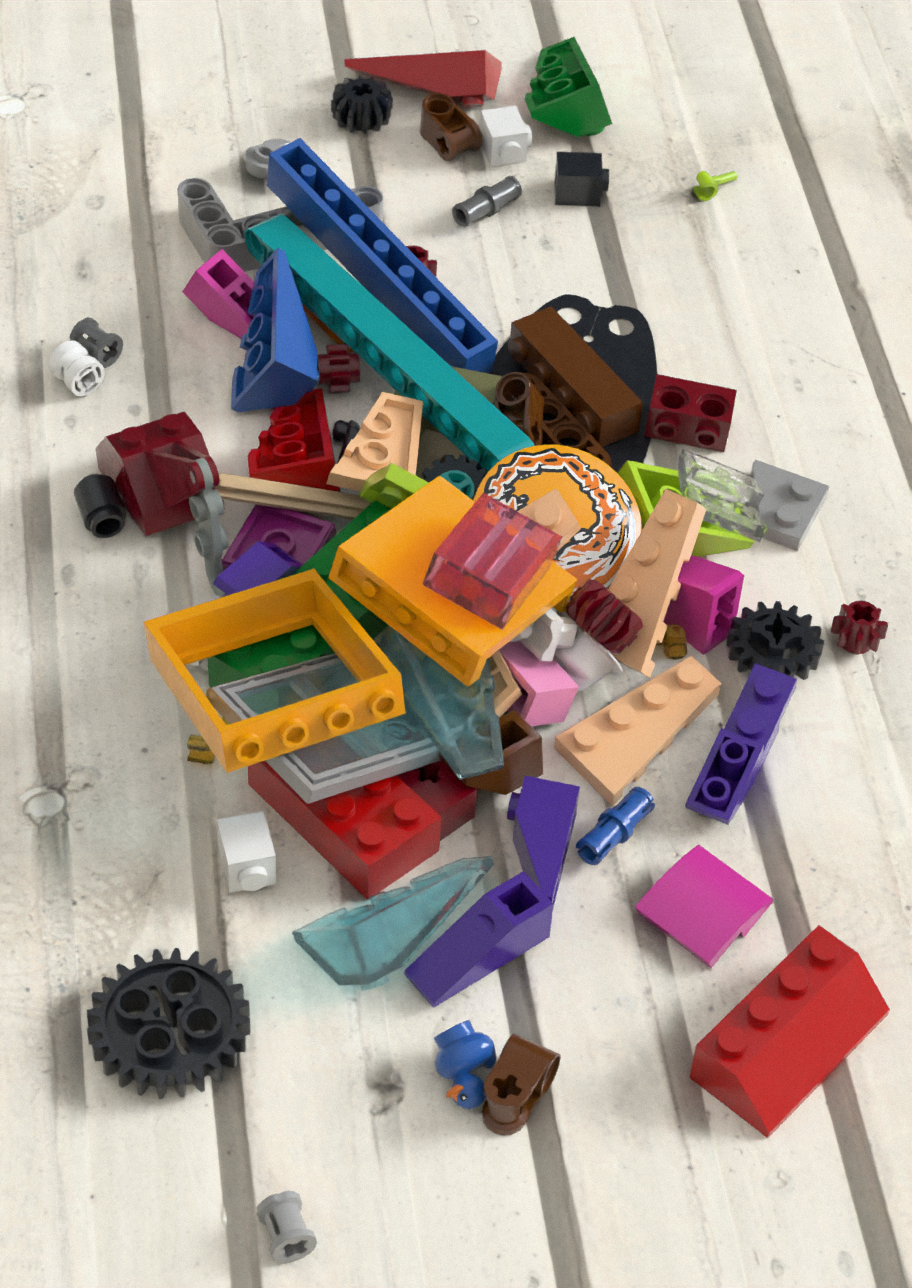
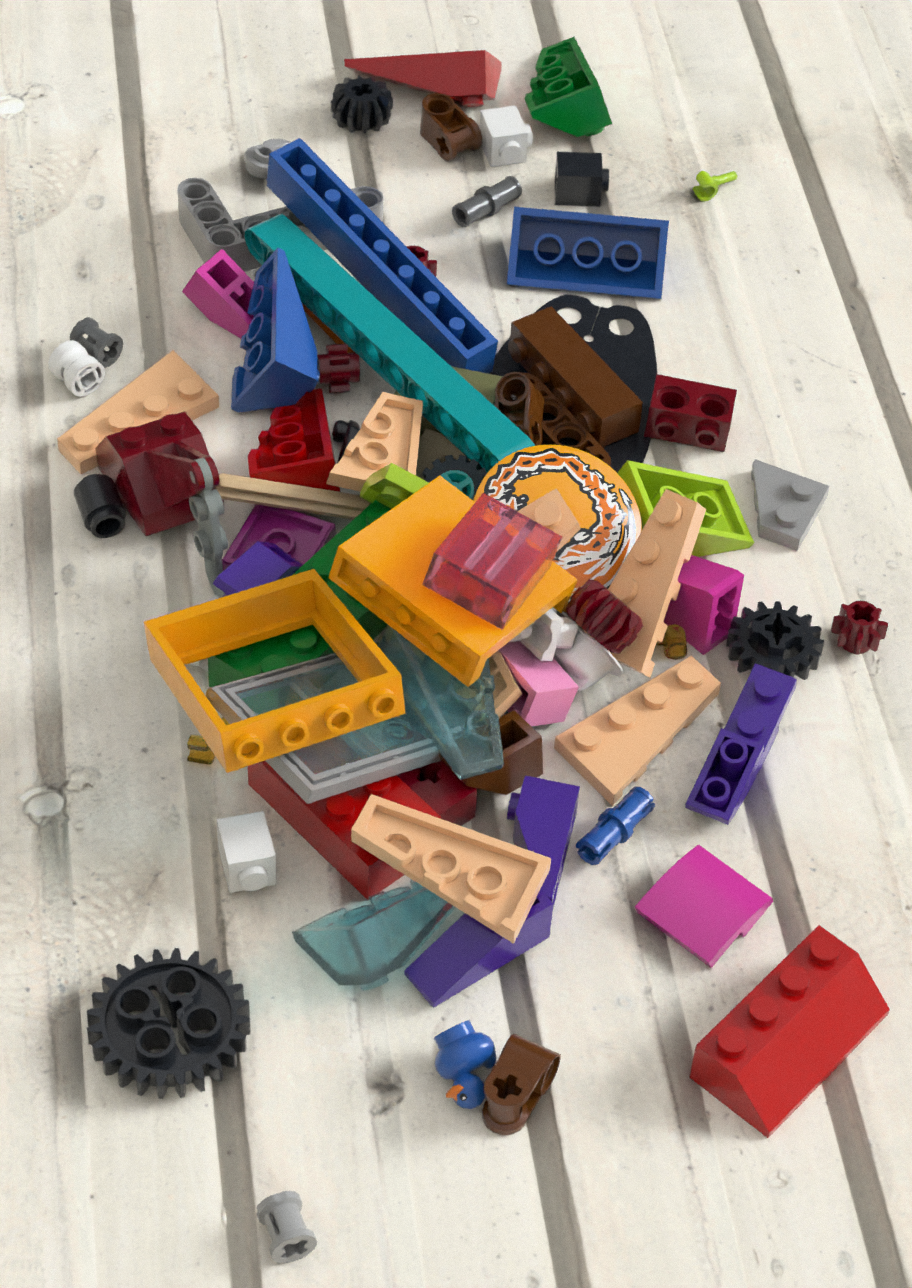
clear slope [678,448,768,542] -> none
none -> light nougat wing [57,350,219,474]
none -> light nougat wing [351,794,551,944]
none -> blue slope [507,206,669,299]

